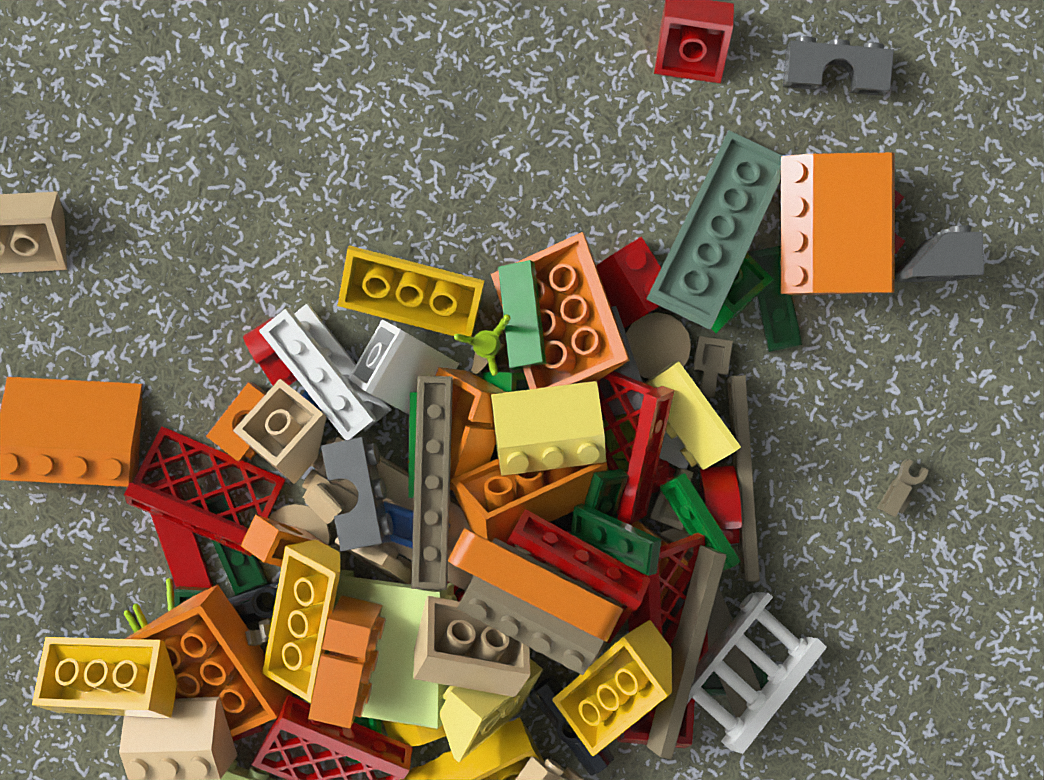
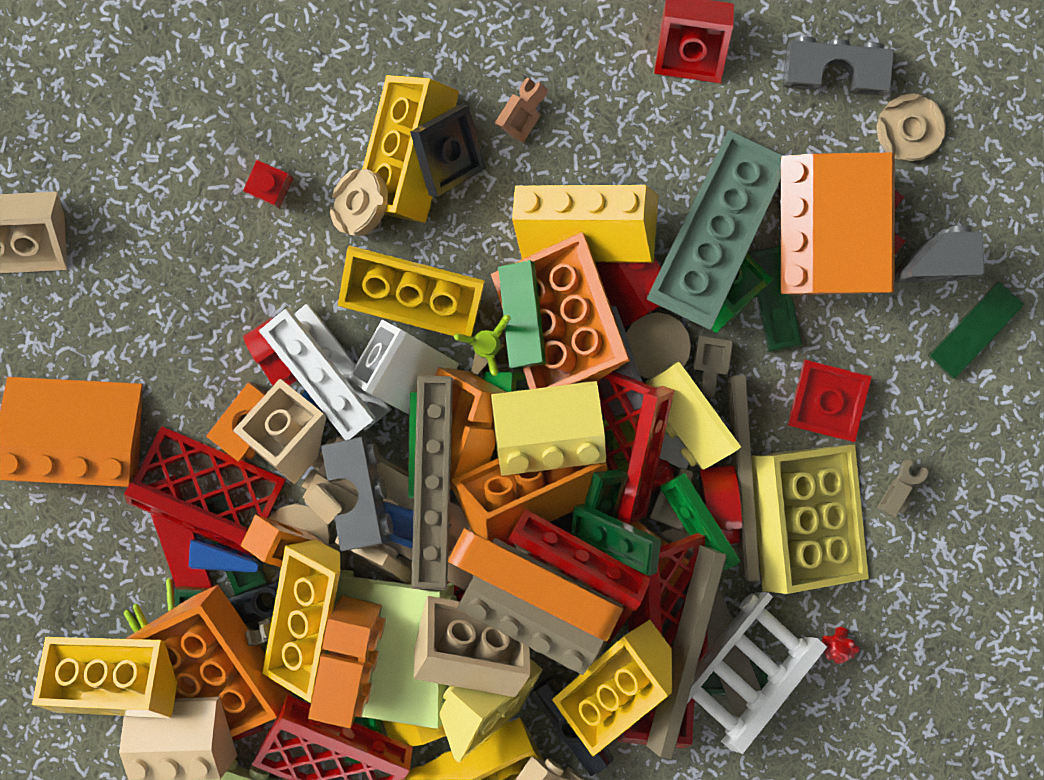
none -> blue slope [189,538,263,572]
none -> red brick [243,160,293,209]
none -> tan tile [330,169,388,237]
none -> yellow slope [362,75,459,223]
none -> black plate [410,104,486,197]
none -> nougat plate [495,78,548,143]
none -> yellow slope [512,185,659,263]
none -> light yellow slope [751,444,869,594]
none -> red plate [787,360,872,442]
none -> red plant [821,627,860,664]
none -> tan tile [876,93,946,162]
none -> dark green tile [928,281,1024,379]

